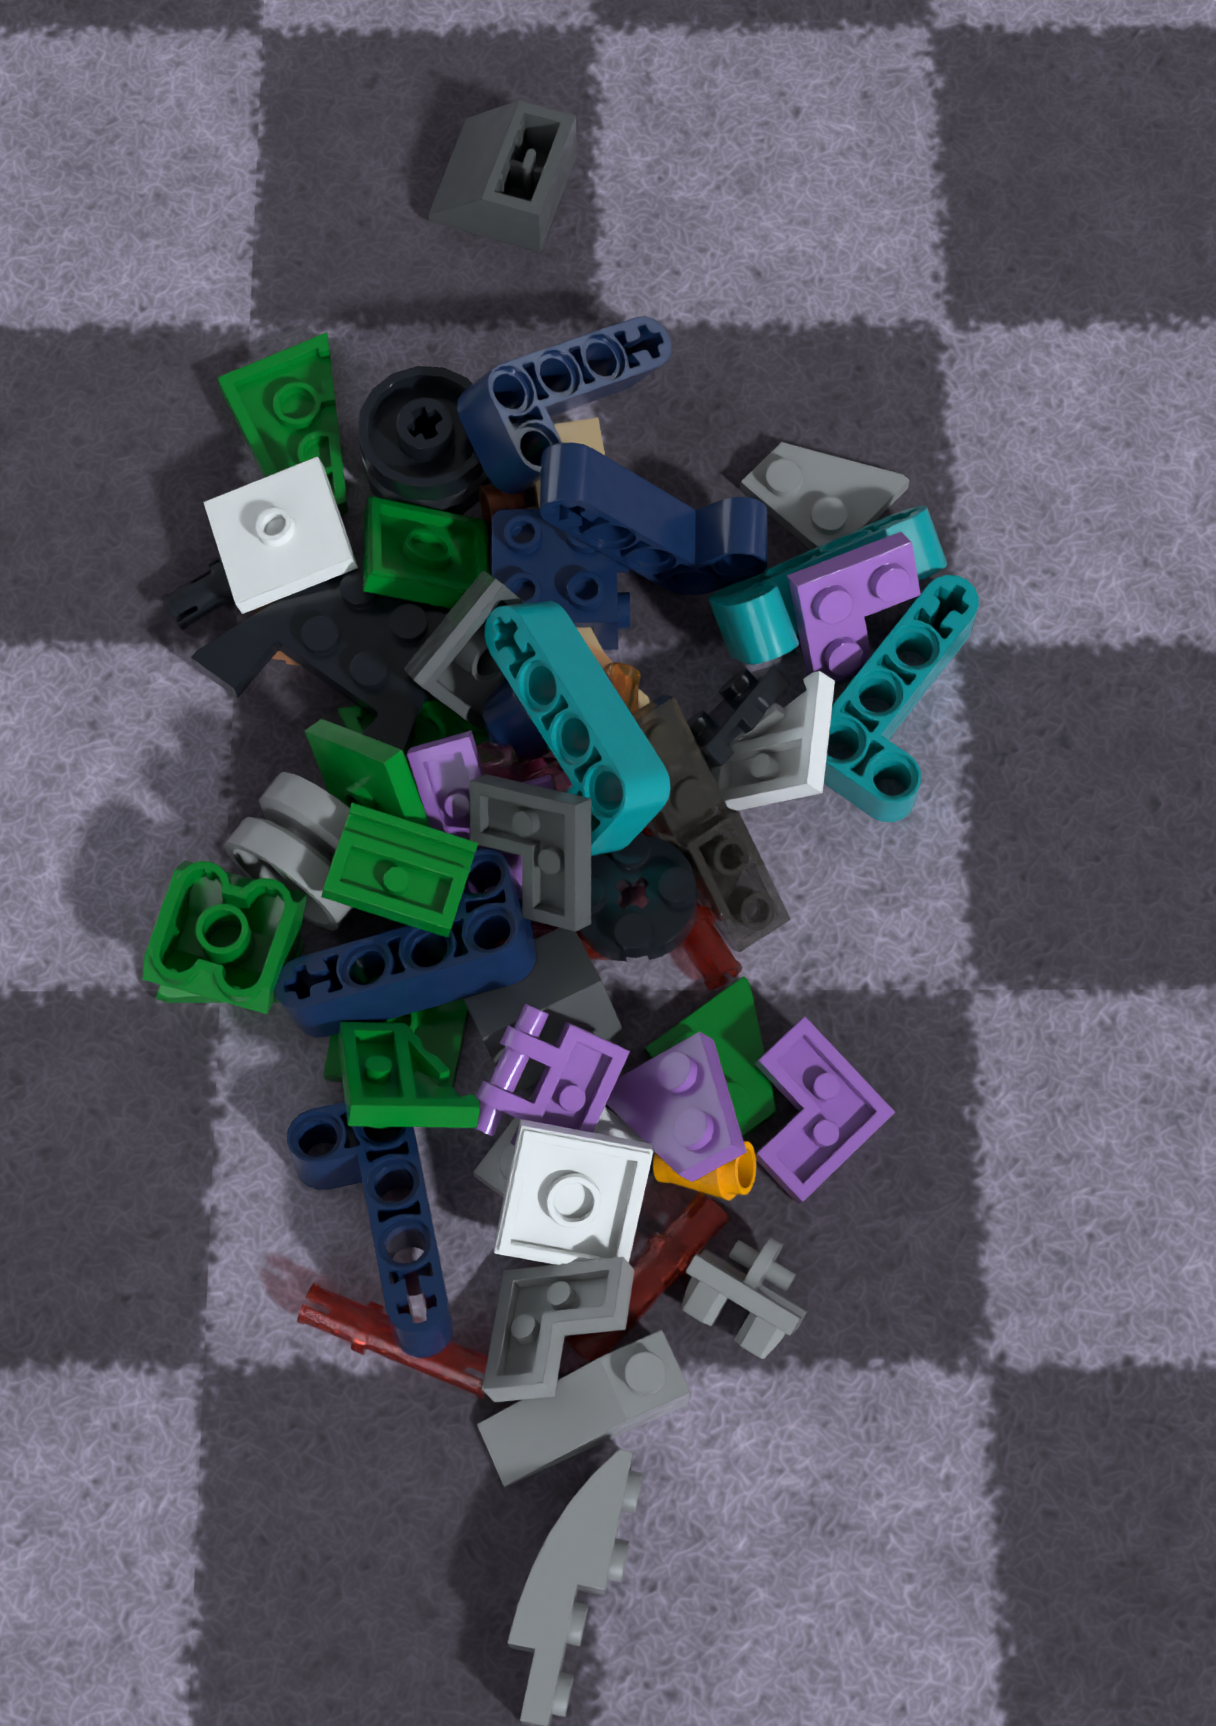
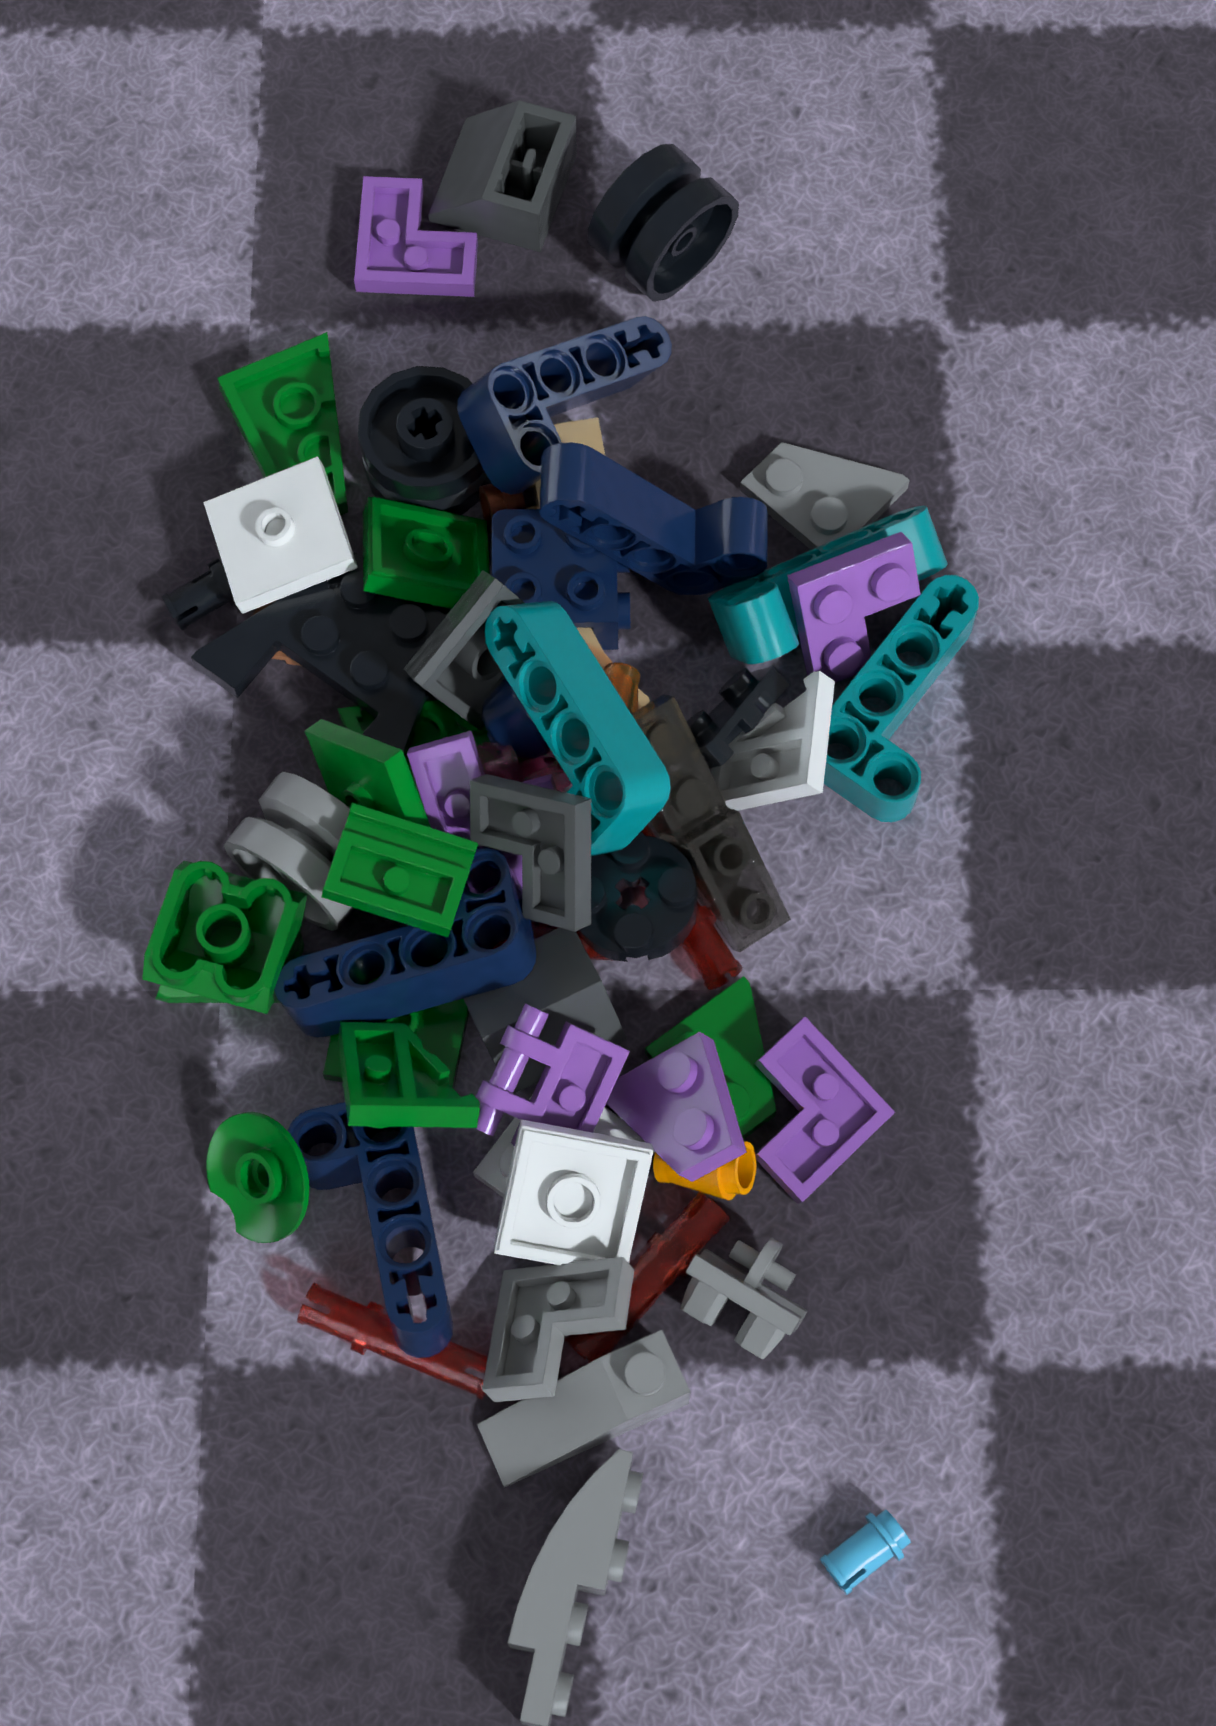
none -> green dish [206,1112,309,1243]
none -> medium lavender plate [354,176,478,297]
none -> black wheel [588,144,739,302]
none -> medium azure pin [819,1509,911,1595]

